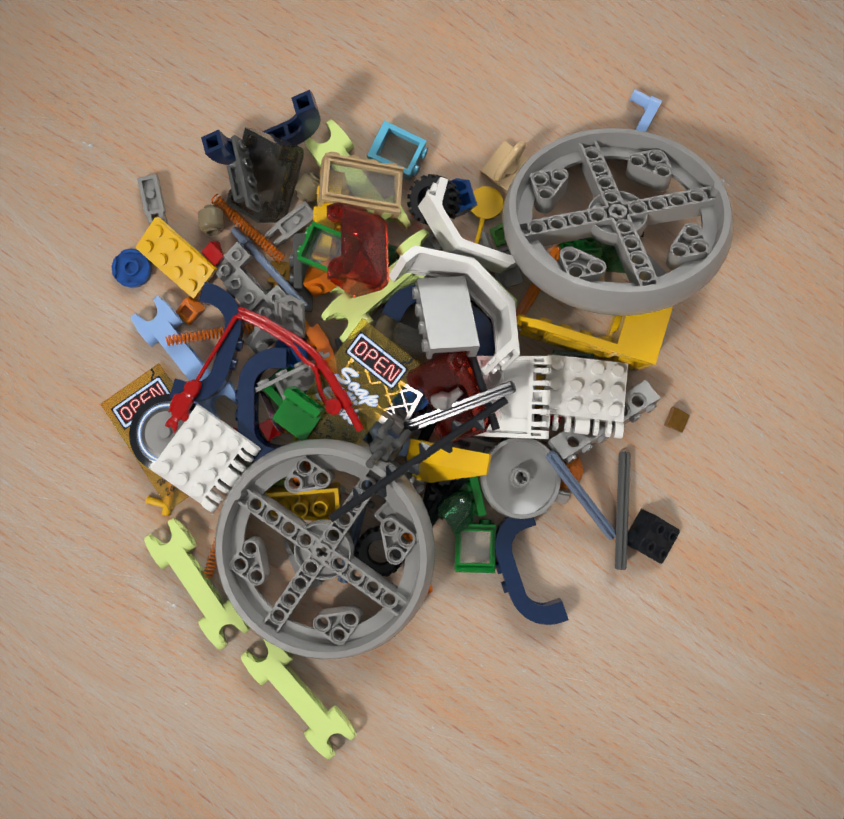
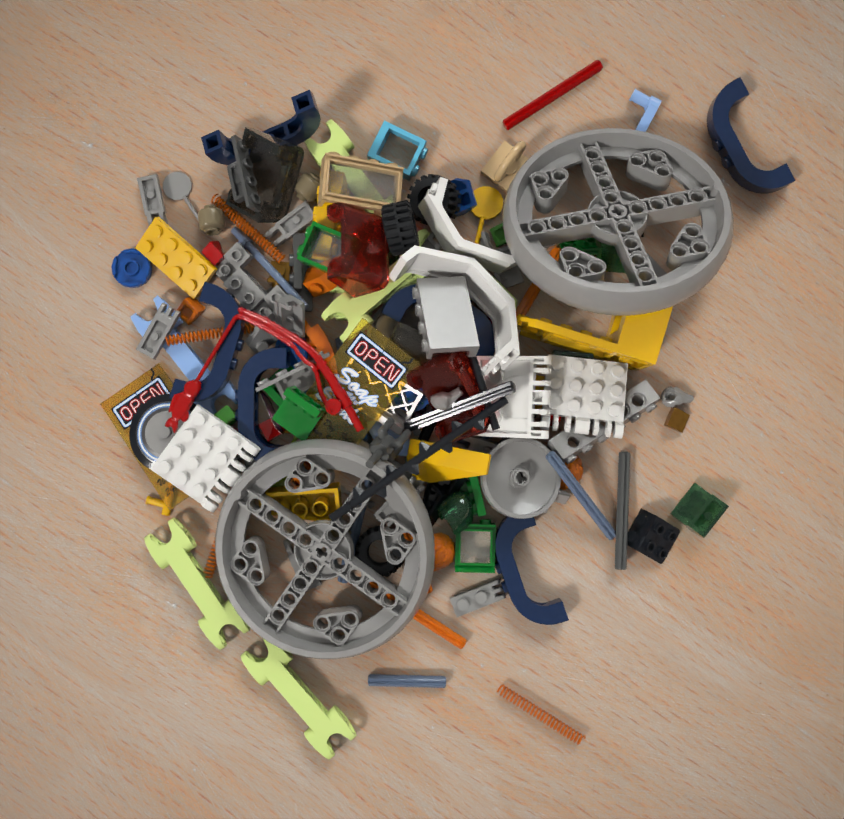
none -> light grey hinge [136,303,181,360]
none -> light grey piece [163,172,199,222]
none -> bright green slope [214,405,237,426]
none -> sand blue axle [368,674,446,688]
none -> orange axle [370,582,467,649]
none -> black tyre [381,200,419,256]
none -> orange hair [434,532,455,571]
none -> light grey hinge [450,579,506,617]
none -> orange piece [497,685,586,745]
none -> red axle [502,60,603,130]
none -> light grey animal [661,387,694,408]
none -> clear green brick [670,483,729,538]
none -> dark blue arch [707,77,796,194]

